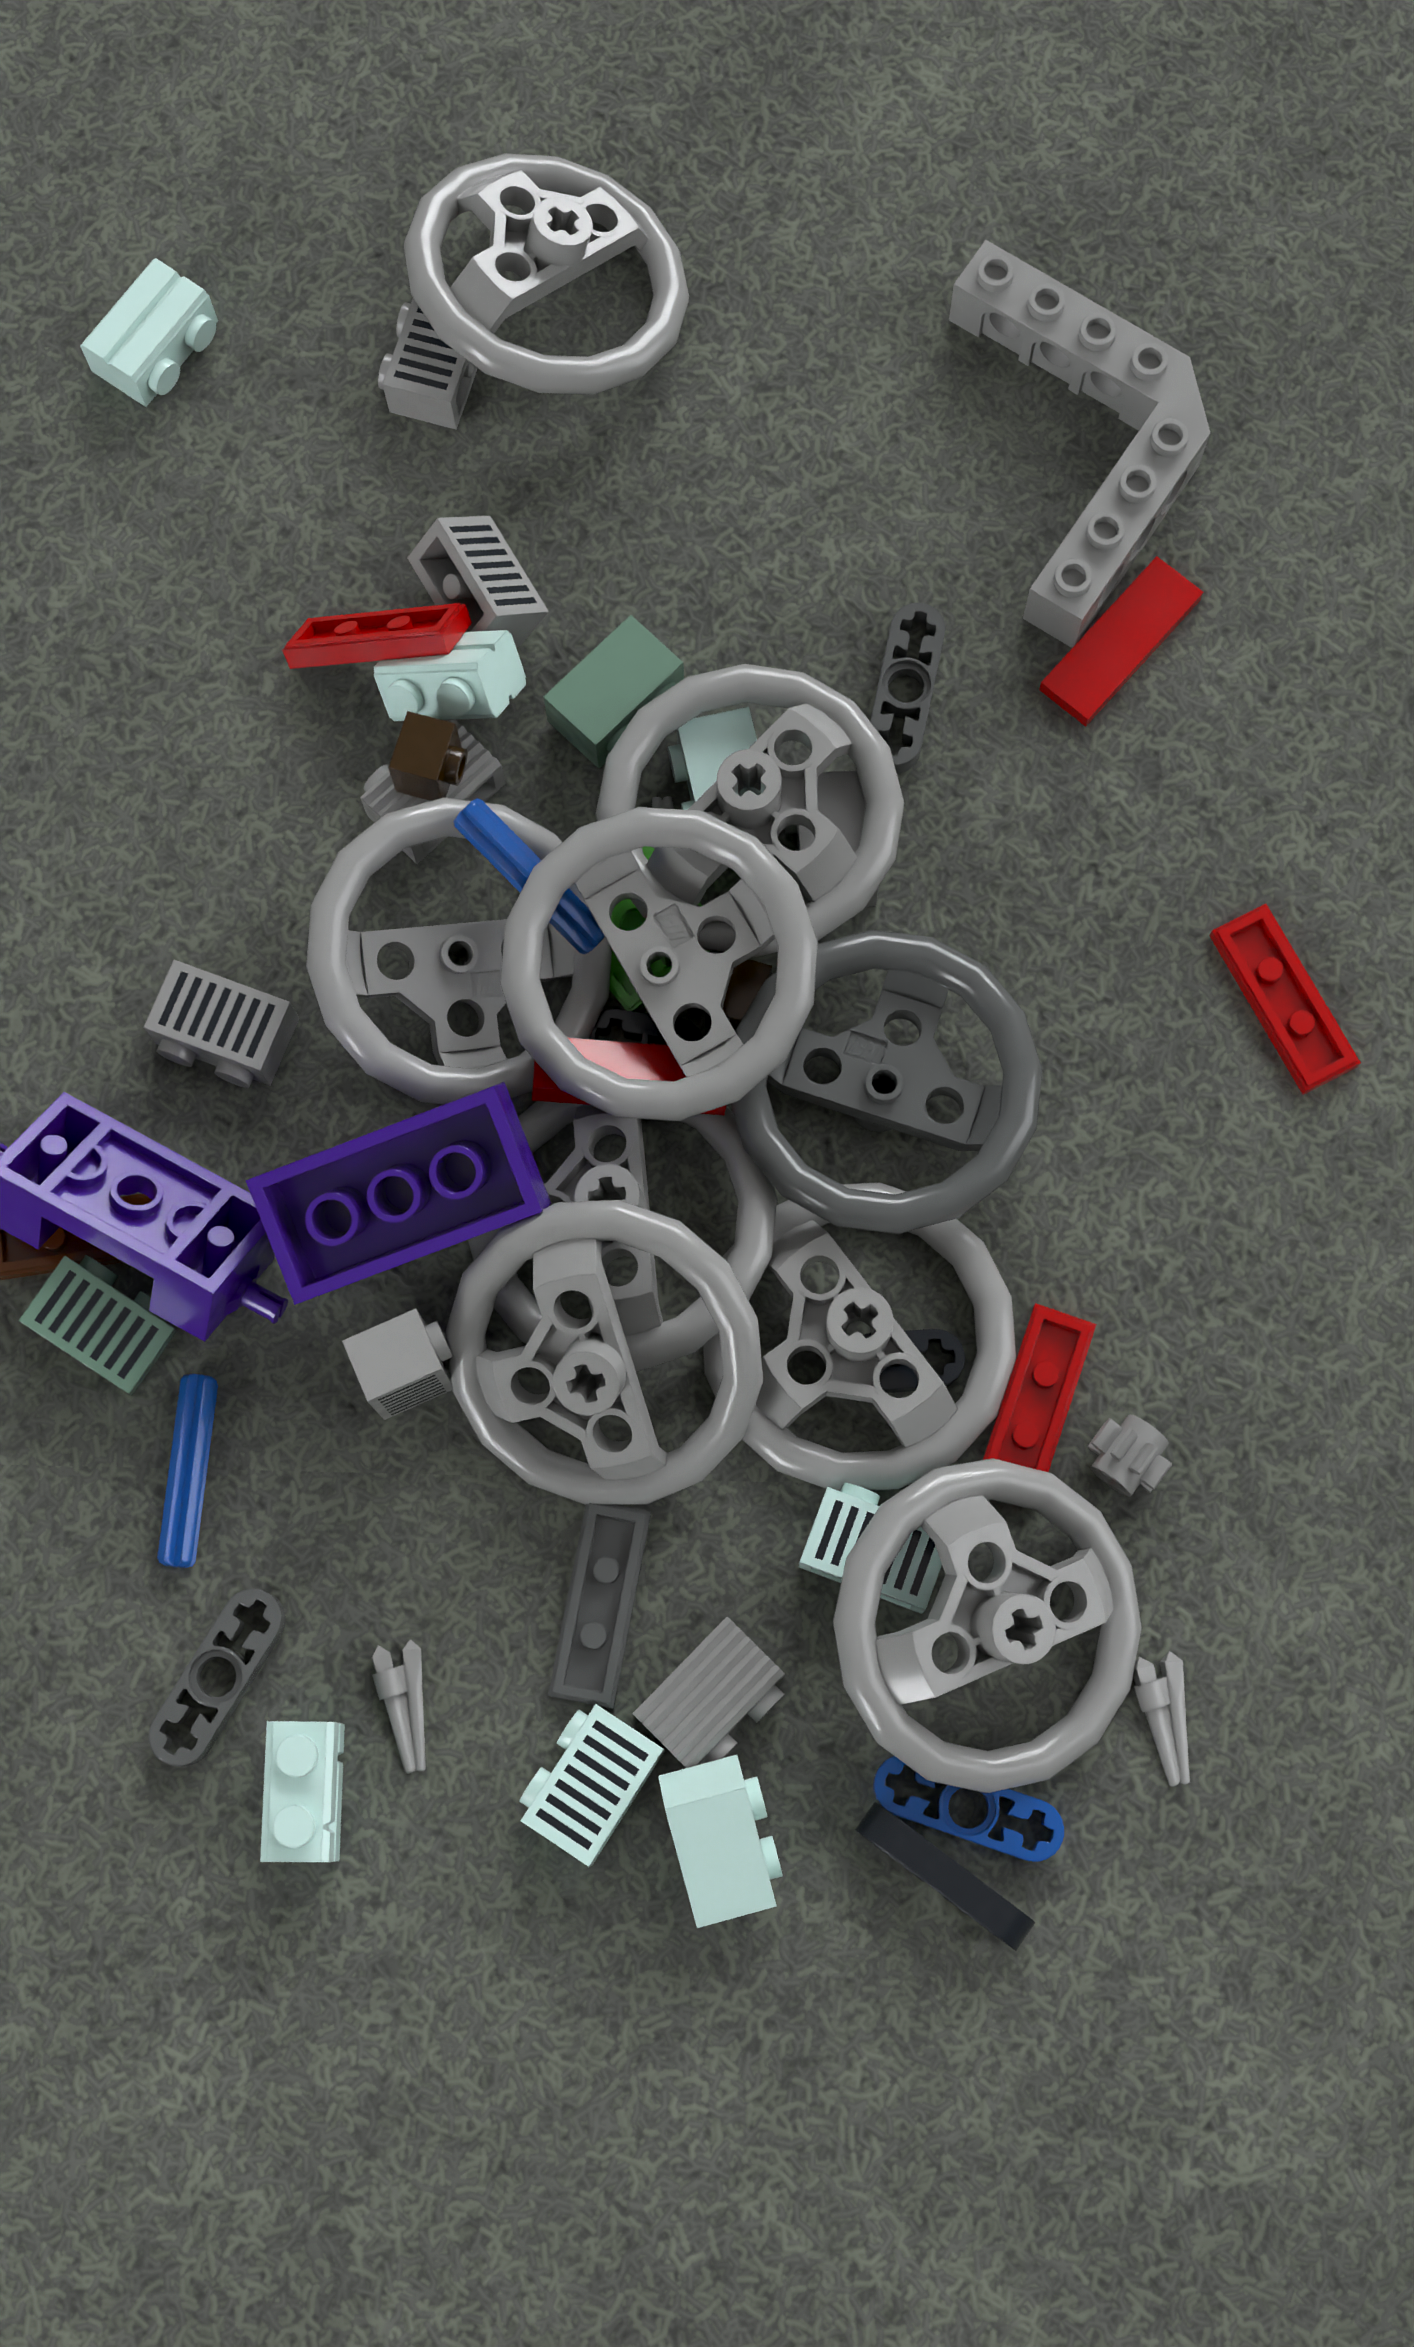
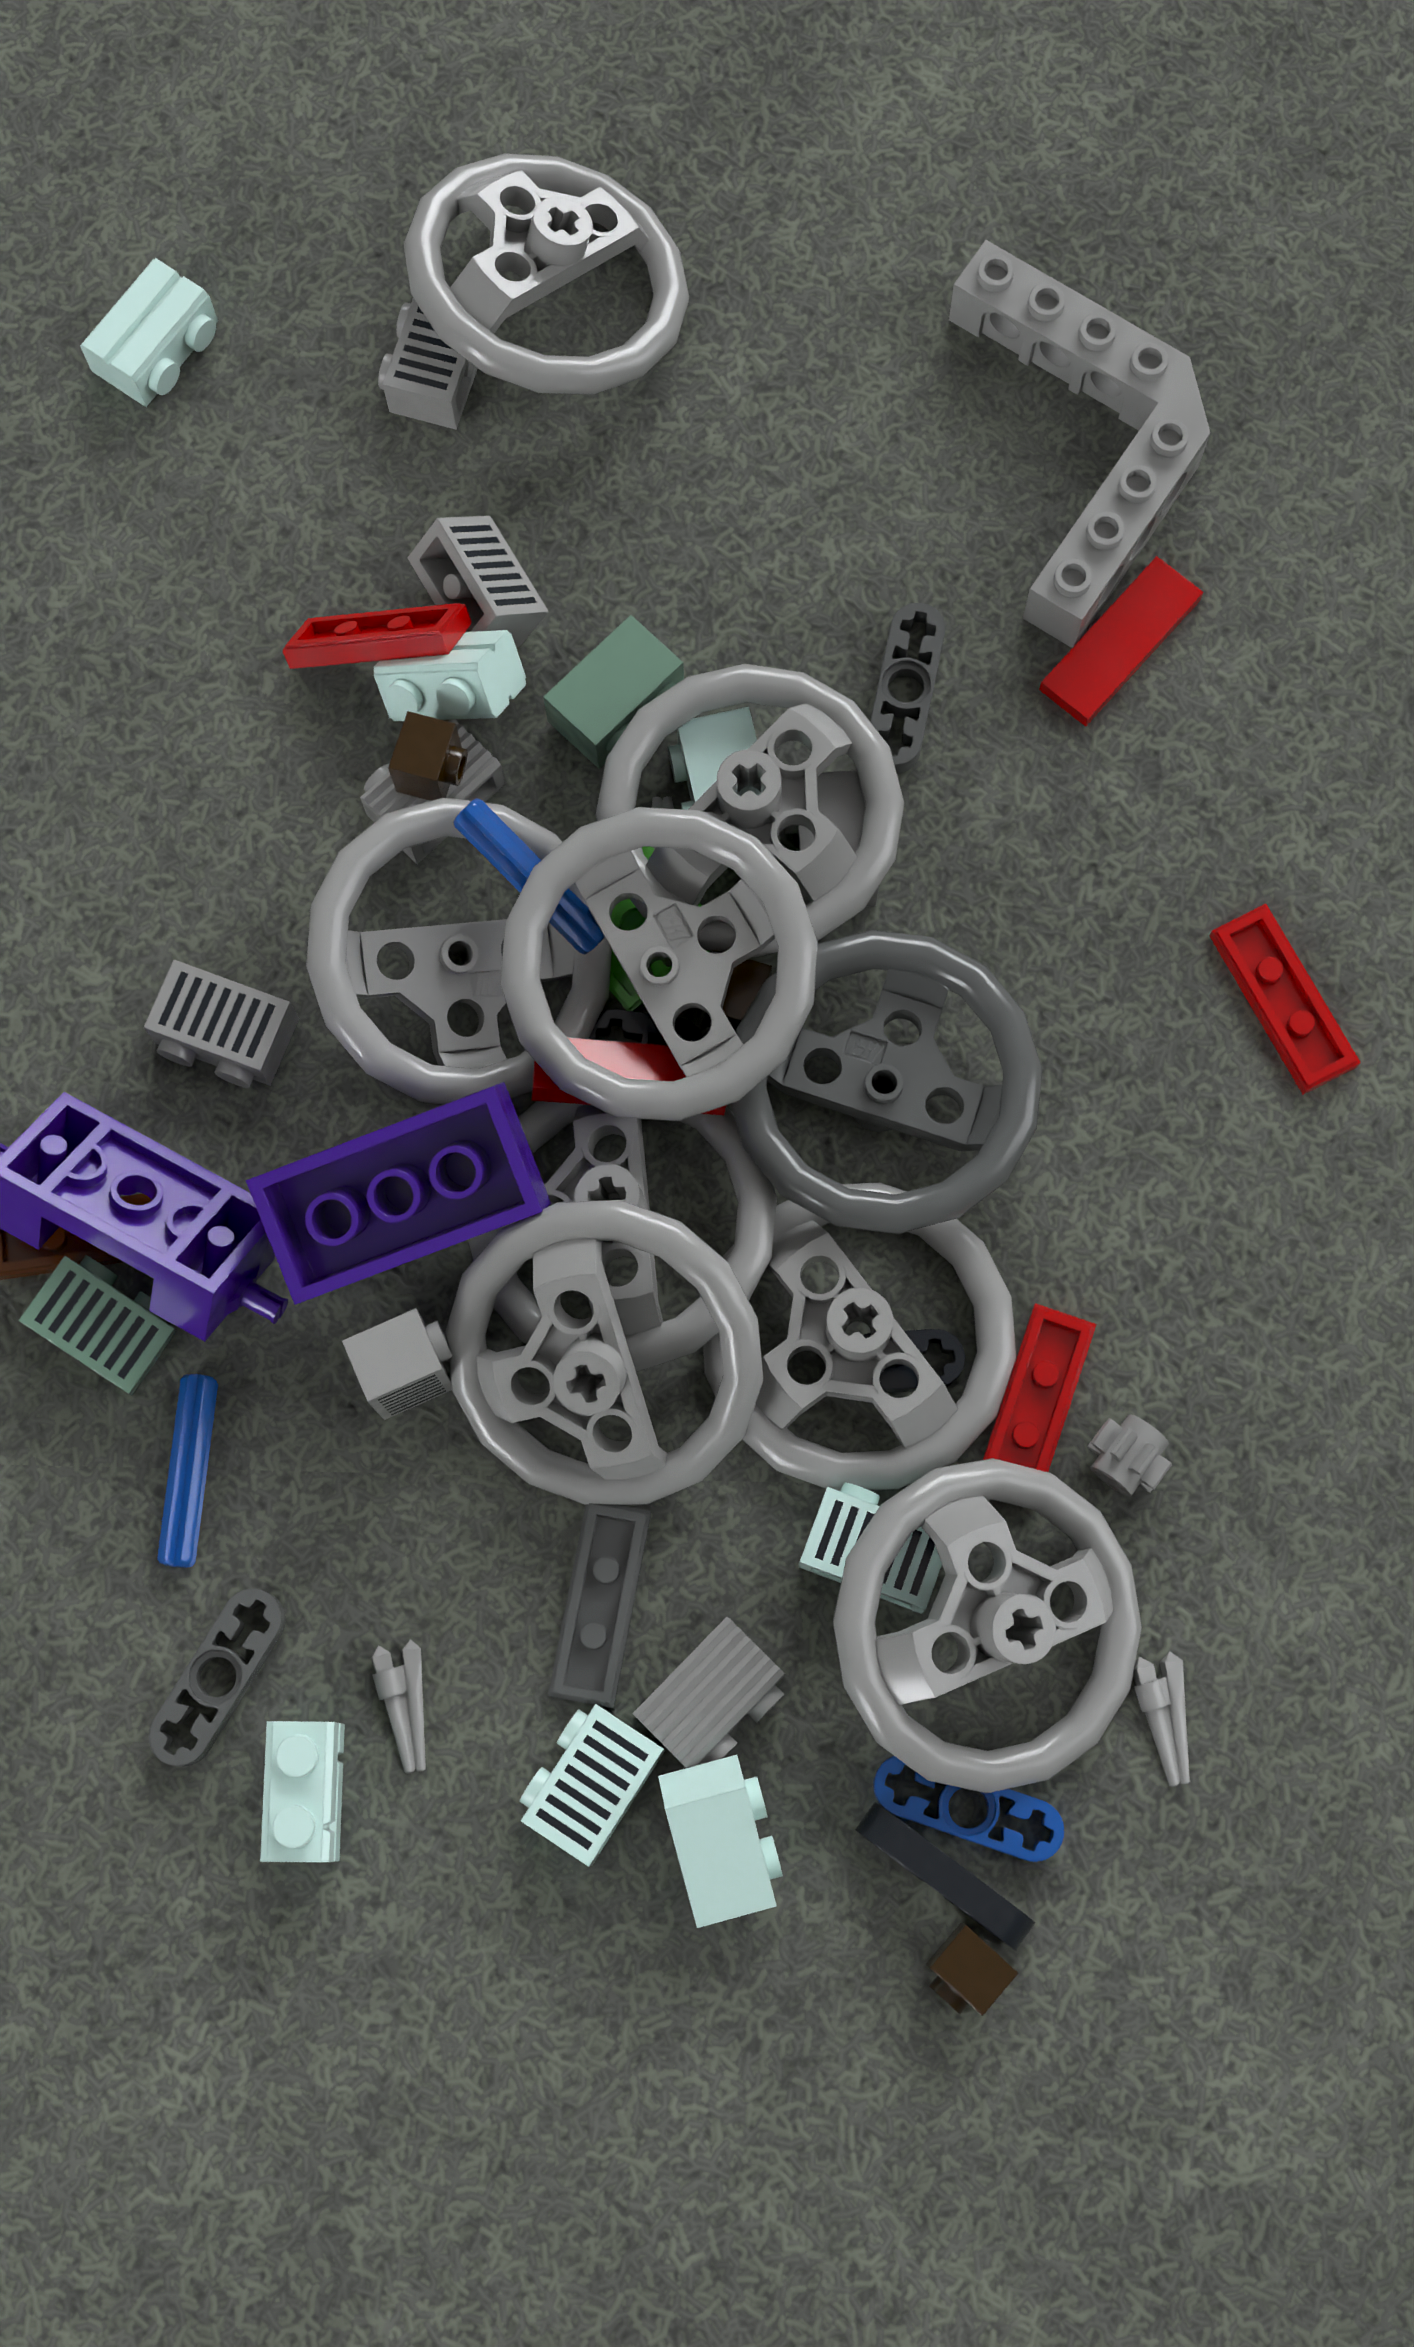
none -> dark brown plate [926,1923,1019,2016]

